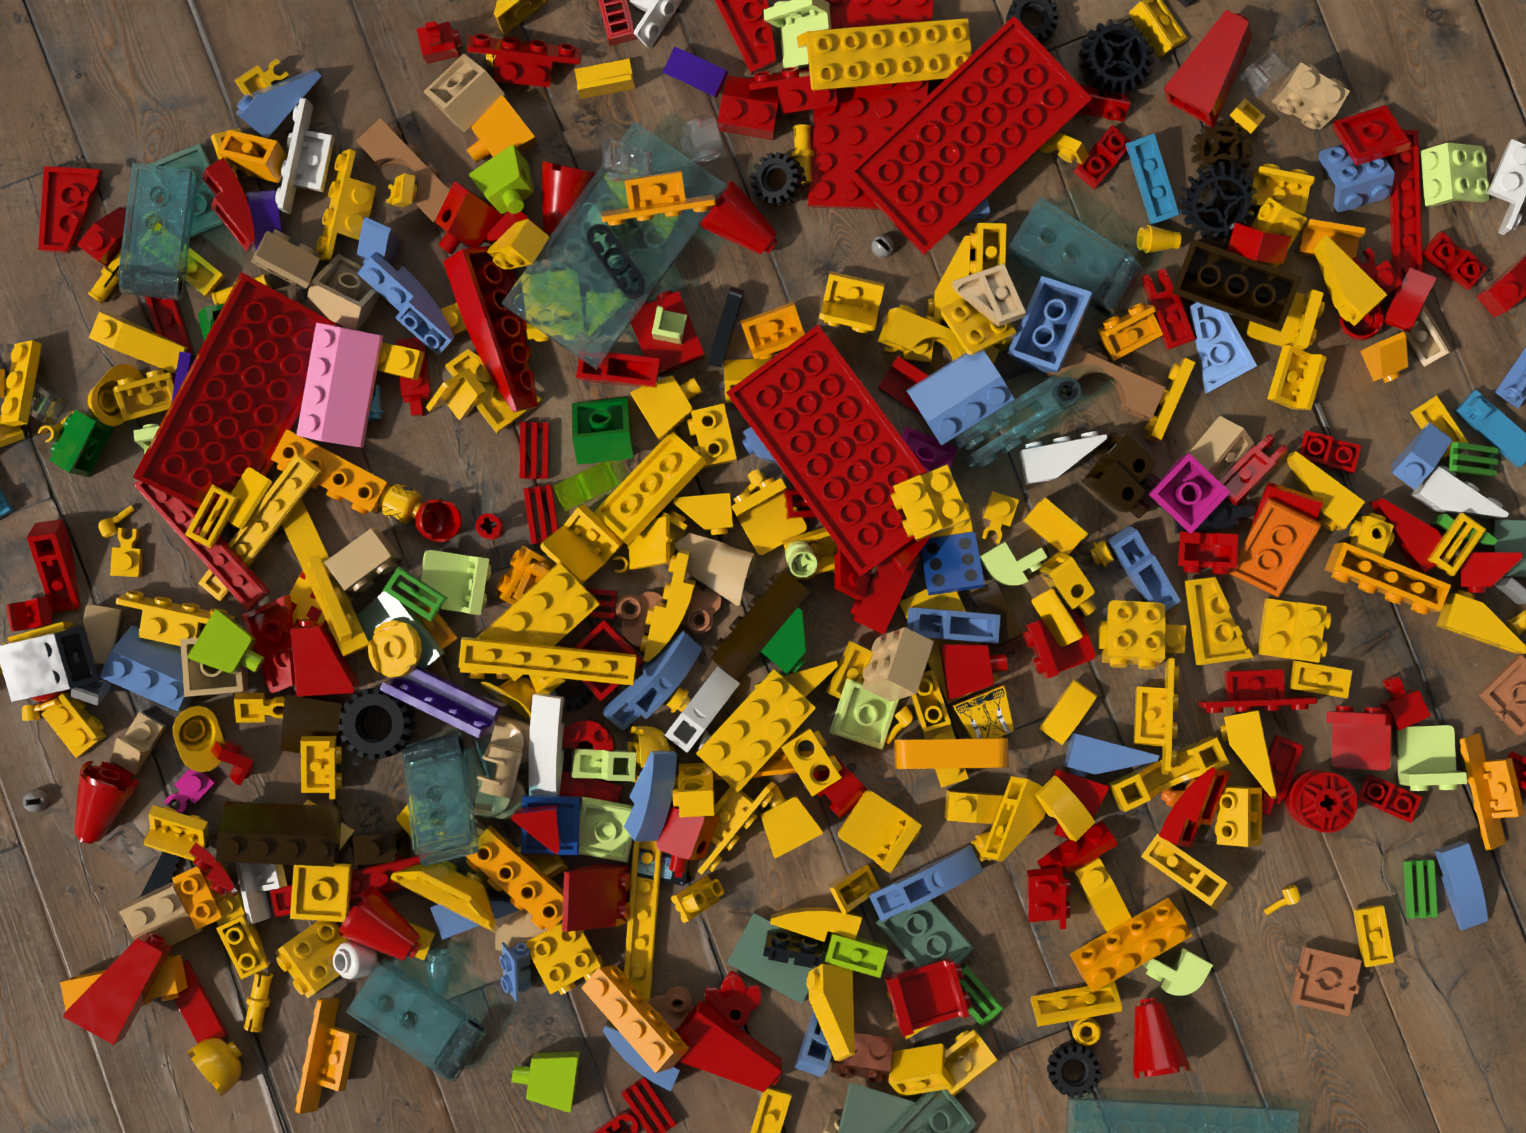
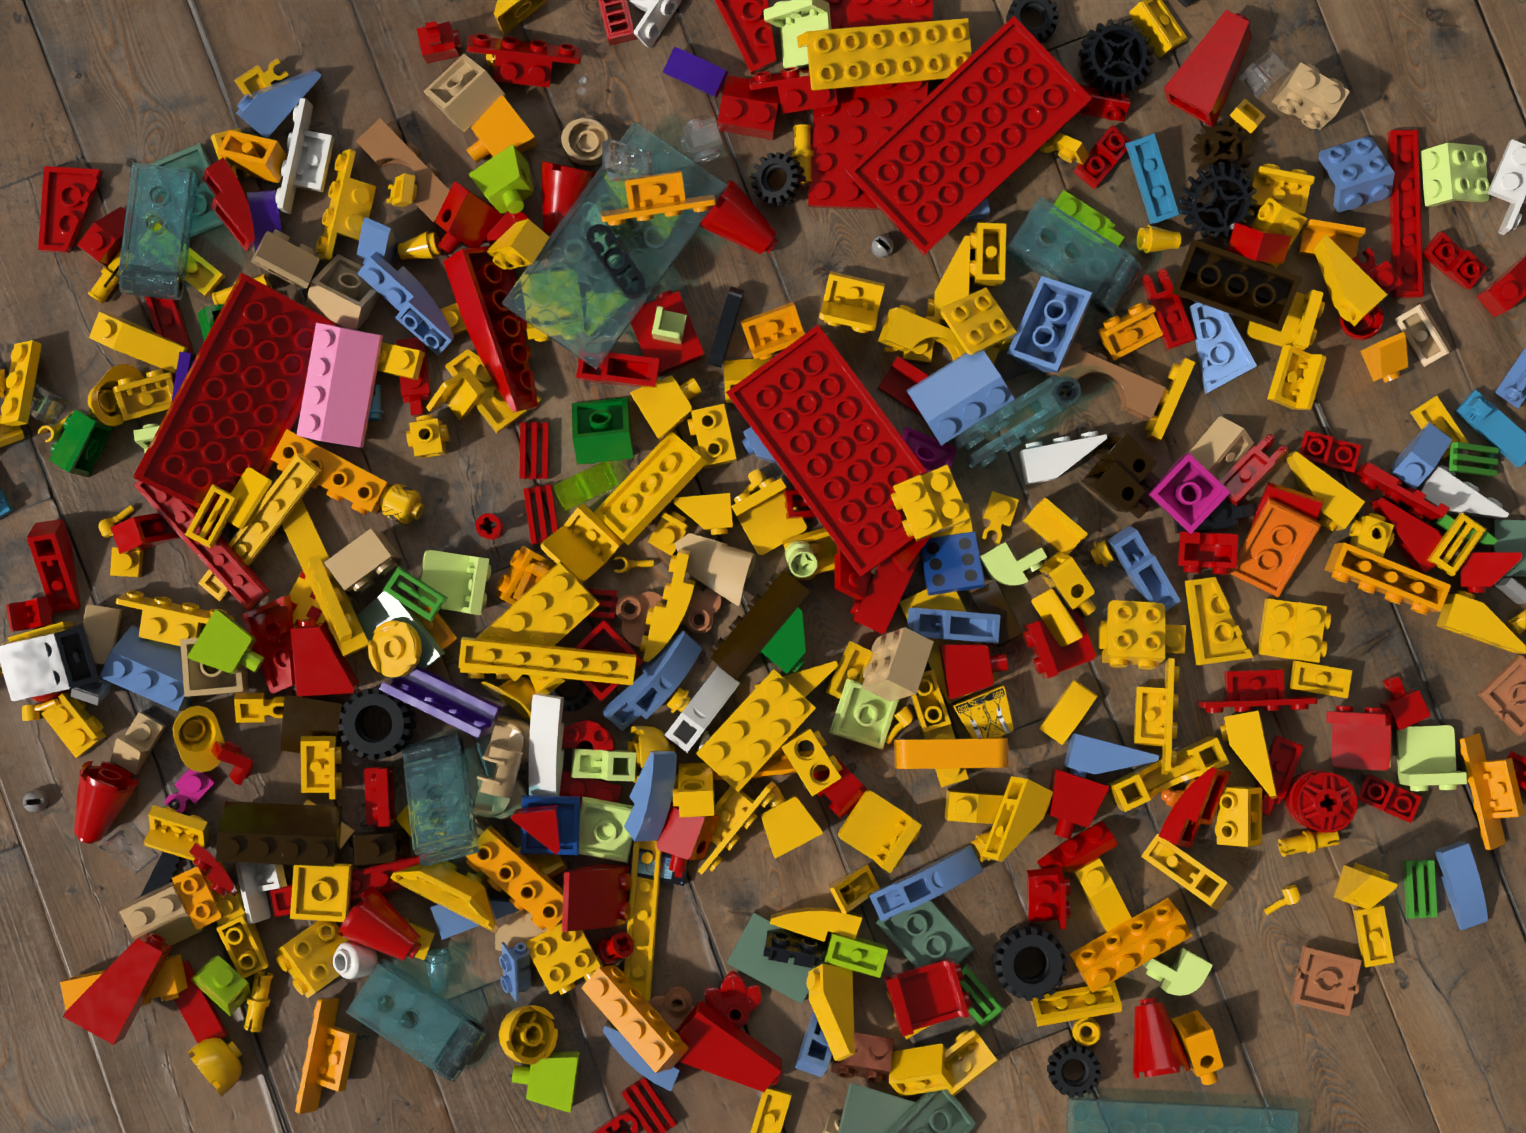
red hair [415,499,462,542] -> none
yellow panel [575,58,635,99] -> none
yellow piece [627,516,672,570] -> none
yellow hips [670,875,724,923] -> none
tan wing [952,264,1026,327] -> none
yellow slope [1035,776,1095,841] -> none
red tile [1333,105,1411,166] -> none
red slope [1383,268,1437,333] -> none
none -> red slope [111,513,181,554]
none -> lime torso [190,956,251,1016]
none -> red bracket [364,766,396,827]
none -> yellow cone [398,231,442,260]
none -> yellow brick [406,415,449,459]
none -> yellow cylinder [499,1005,558,1065]
none -> tan piece [561,118,613,166]
none -> red bush [597,932,634,964]
none -> black tyre [992,924,1068,1001]
none -> lime hinge [1047,190,1125,250]
none -> light orange torso [1171,1010,1224,1085]
none -> yellow pin [1278,830,1339,857]
none -> yellow slope [1334,863,1398,910]
none -> red wing [1354,462,1450,521]

